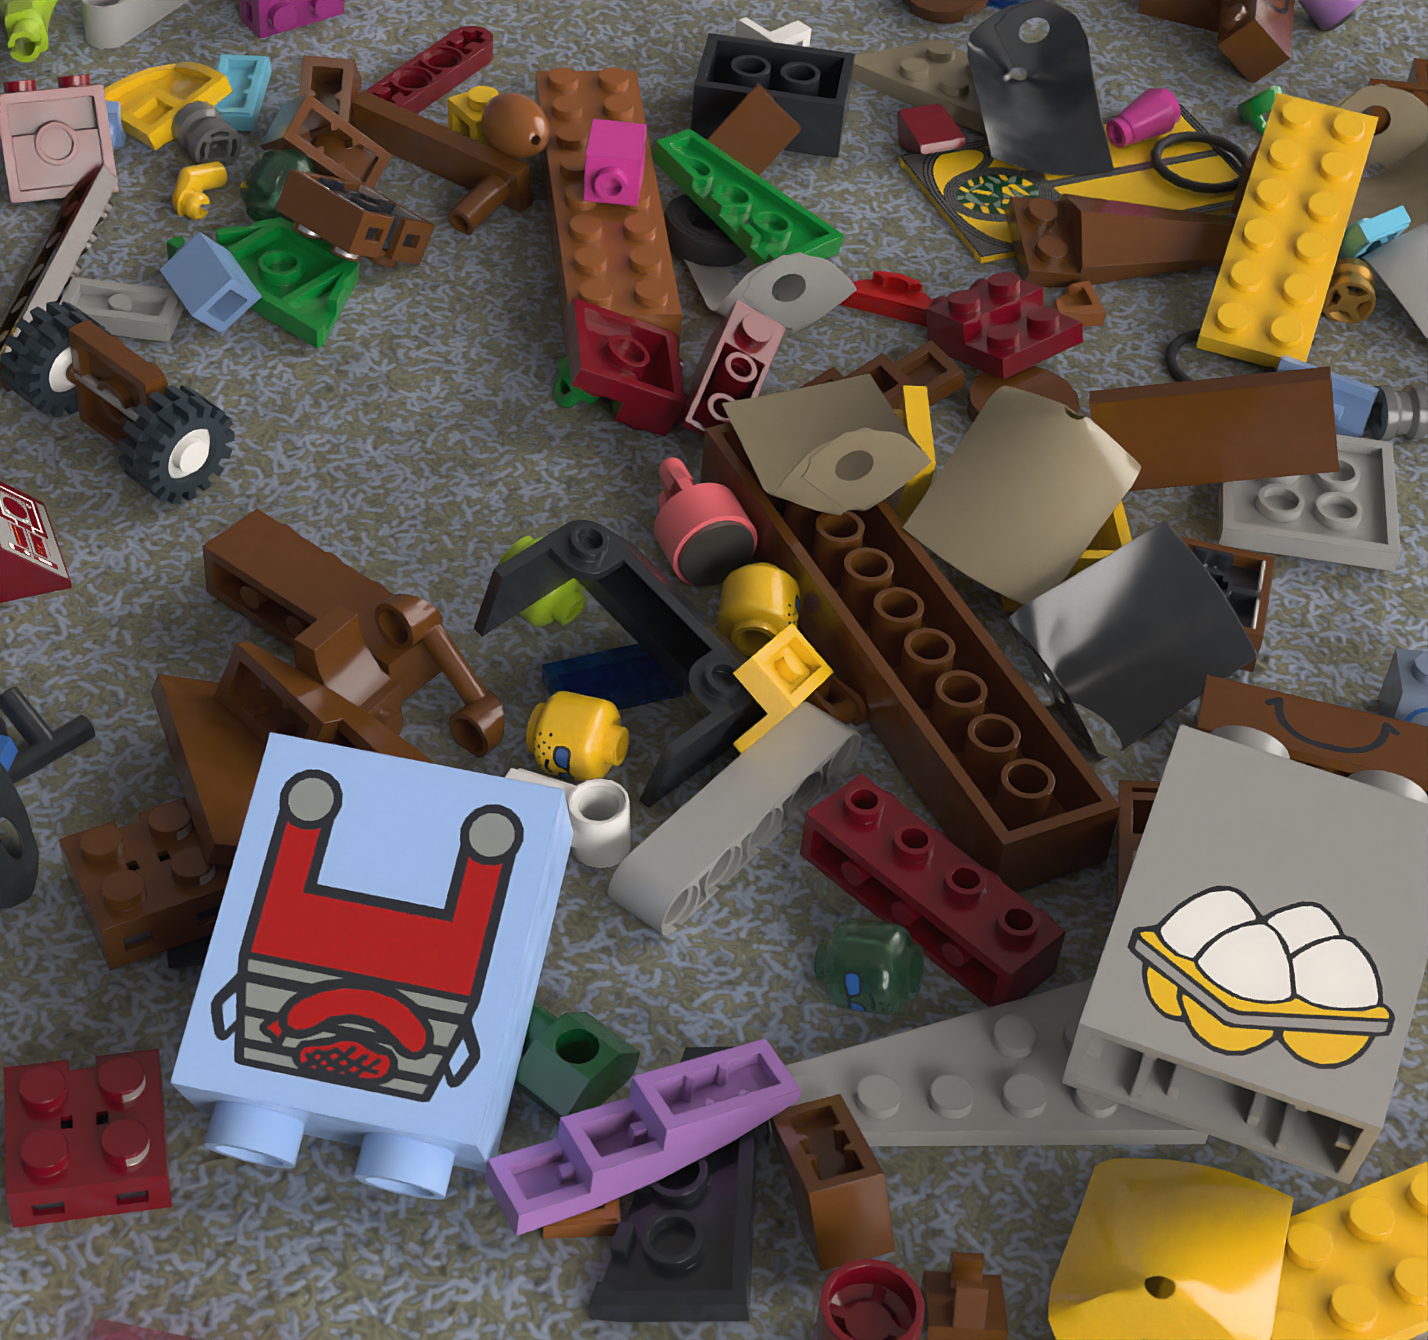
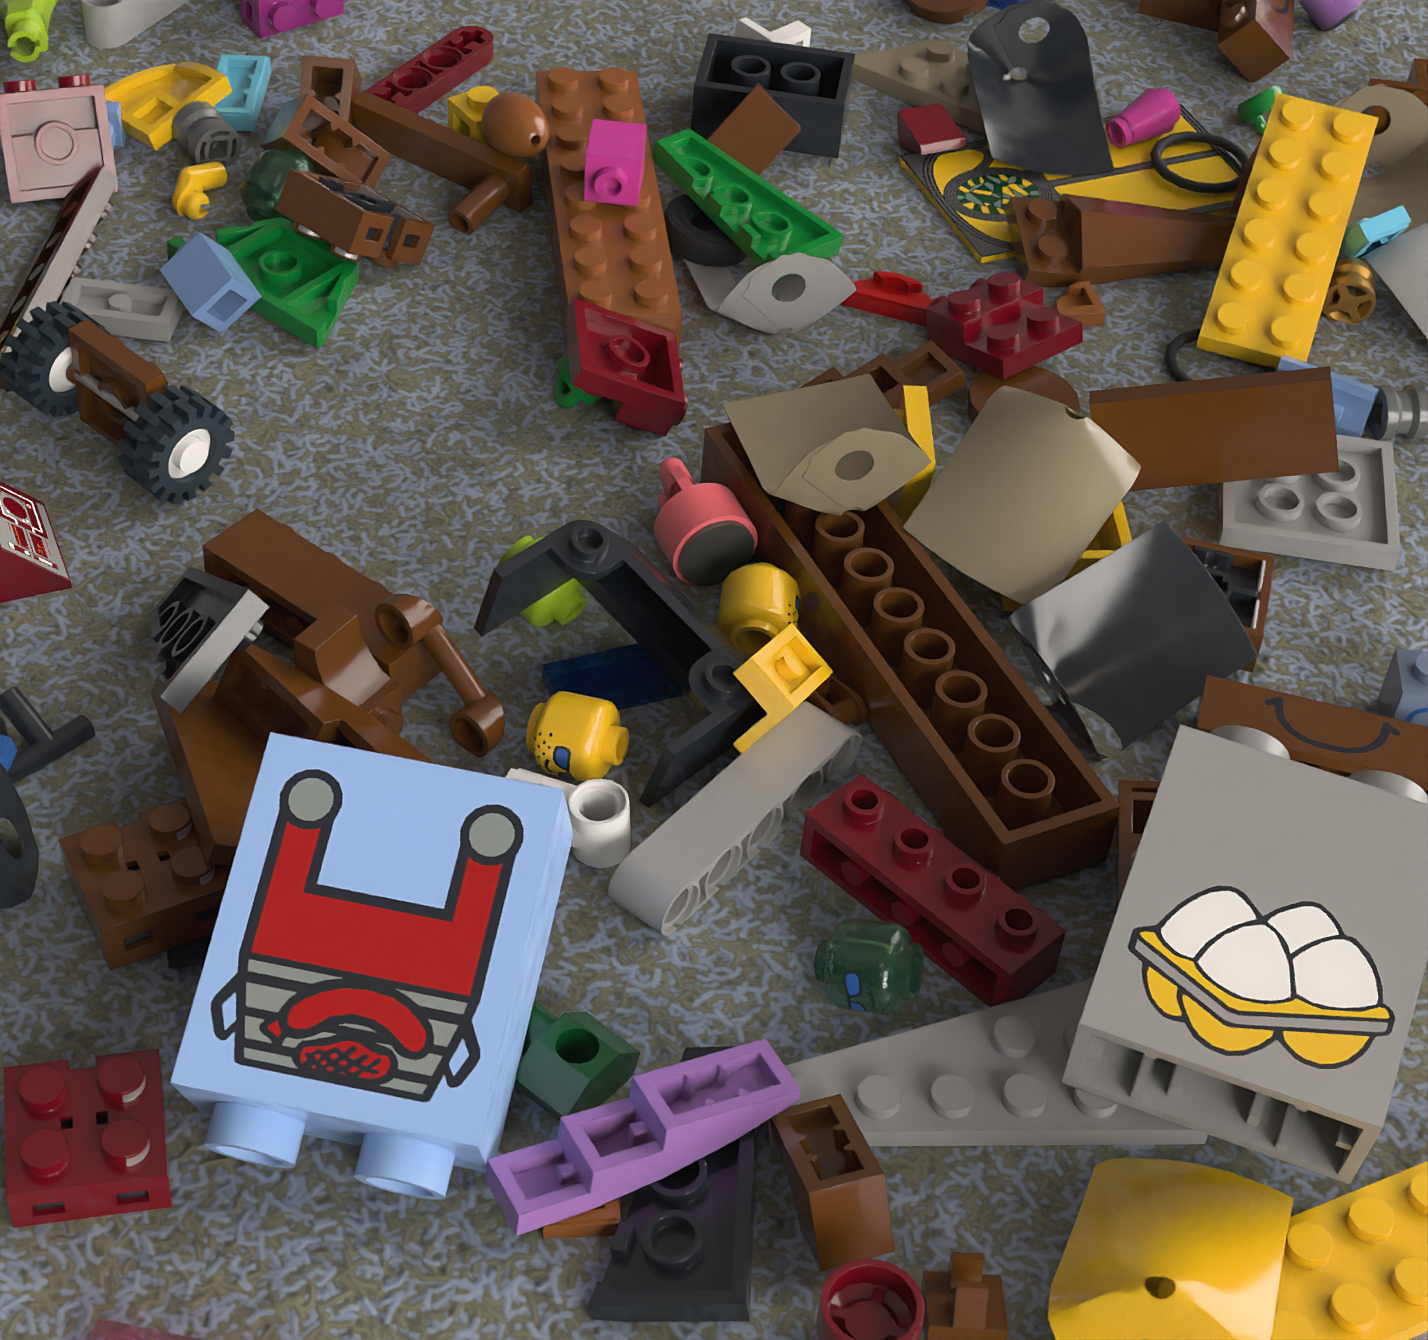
dark red slope [682,300,786,438] -> none
none -> black wing [149,566,269,714]

